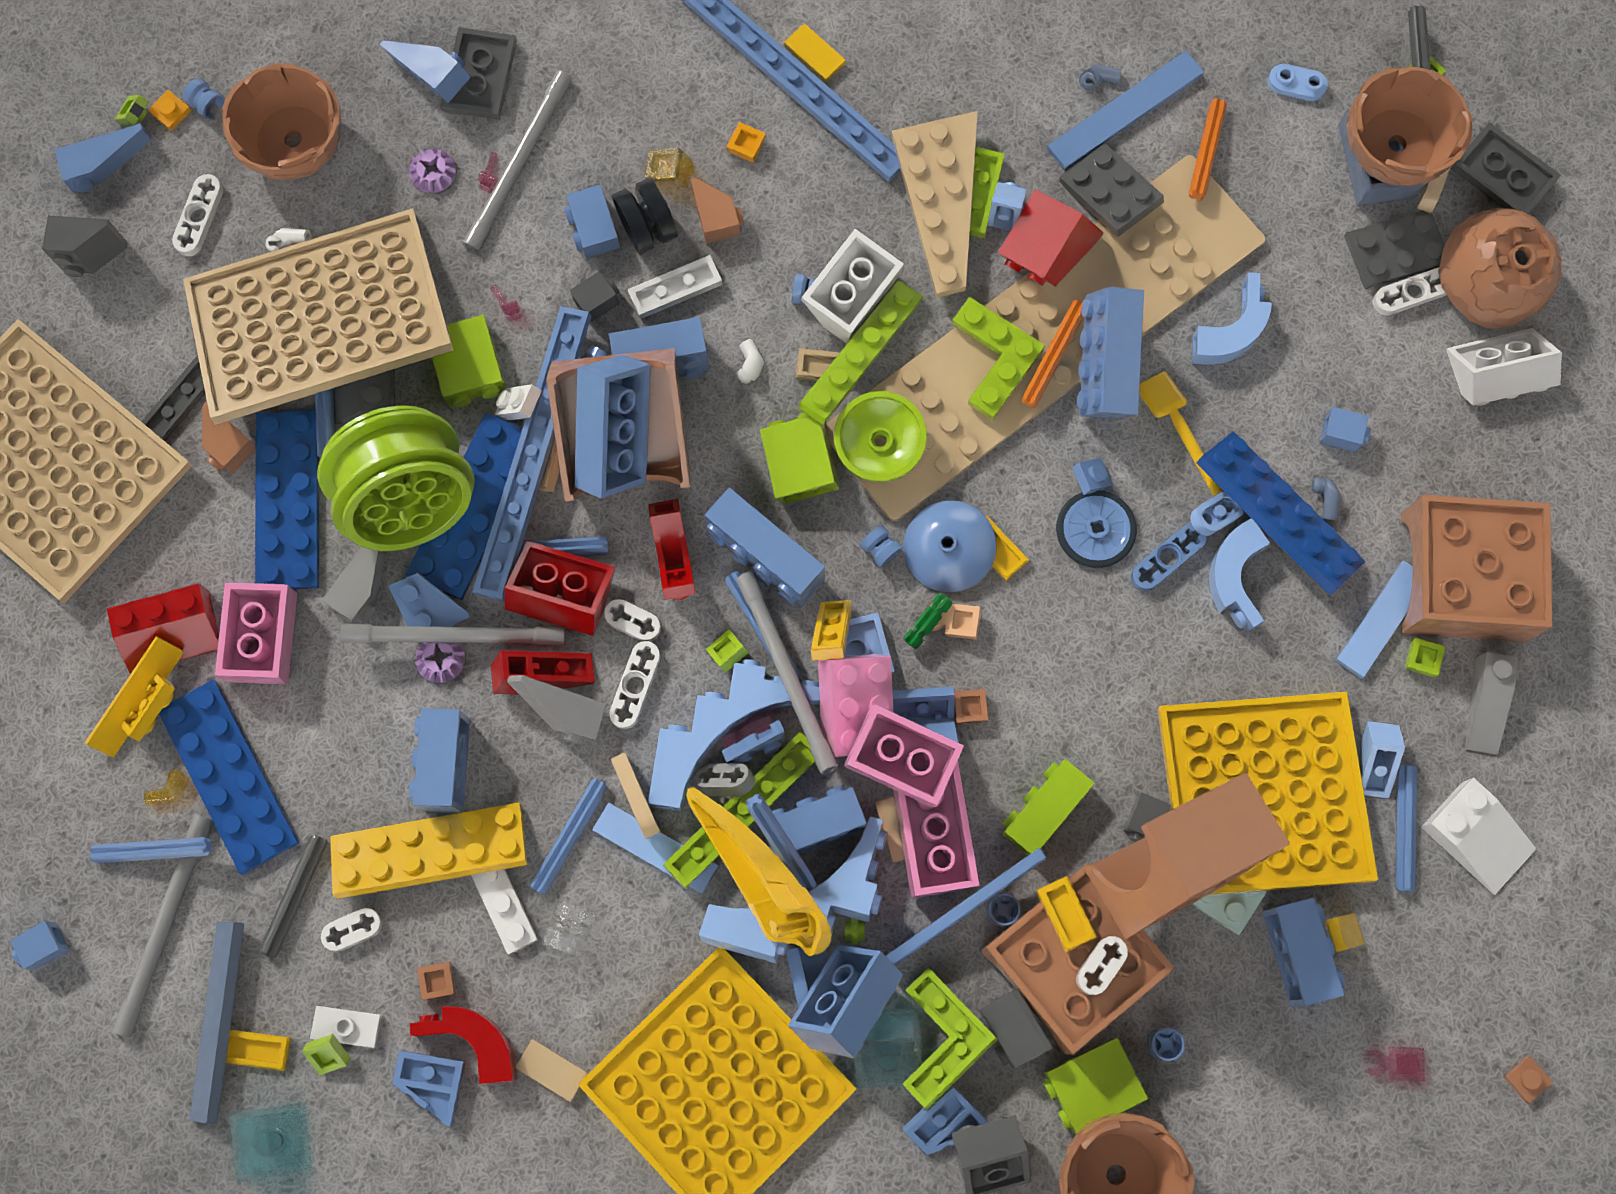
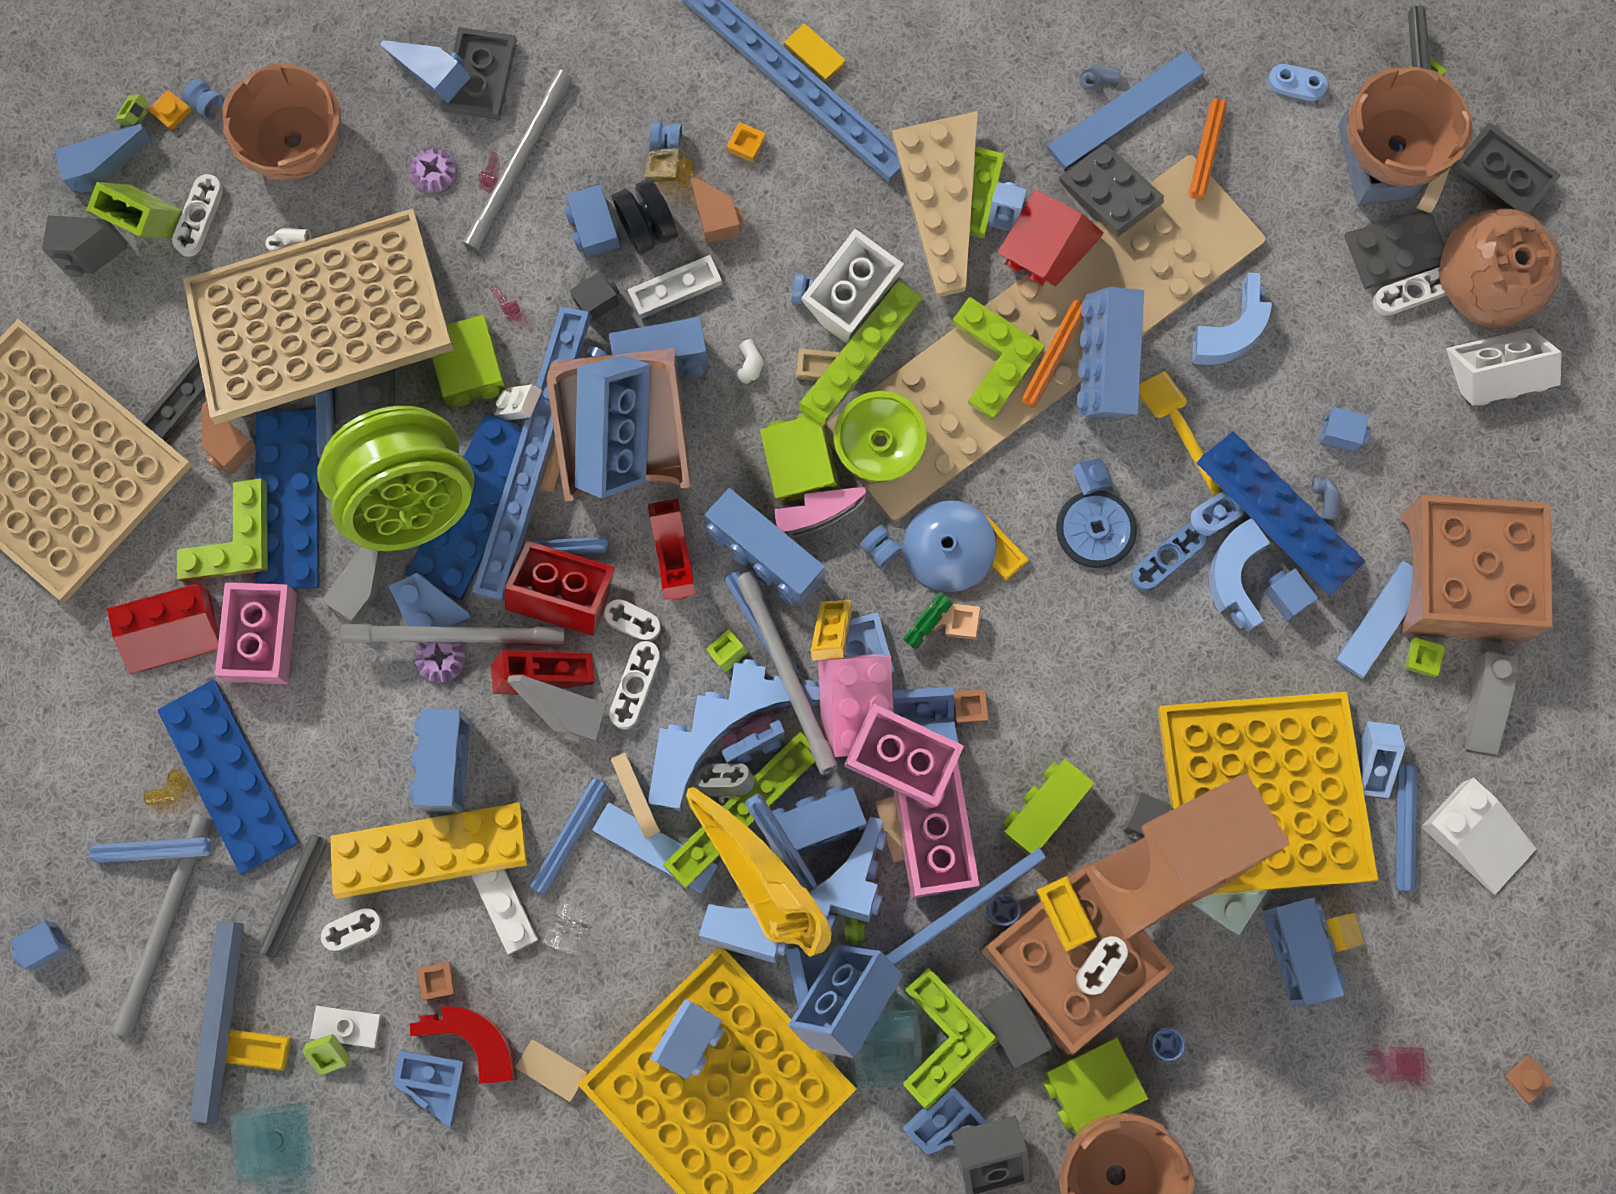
yellow bracket [85,636,184,758] -> none
none -> lime brick [86,182,183,238]
none -> lime plate [177,478,268,581]
none -> medium blue wheel [649,121,682,154]
none -> light blue slope [650,999,724,1079]
none -> bright pink slope [775,487,866,538]
none -> medium blue brick [1264,569,1318,621]

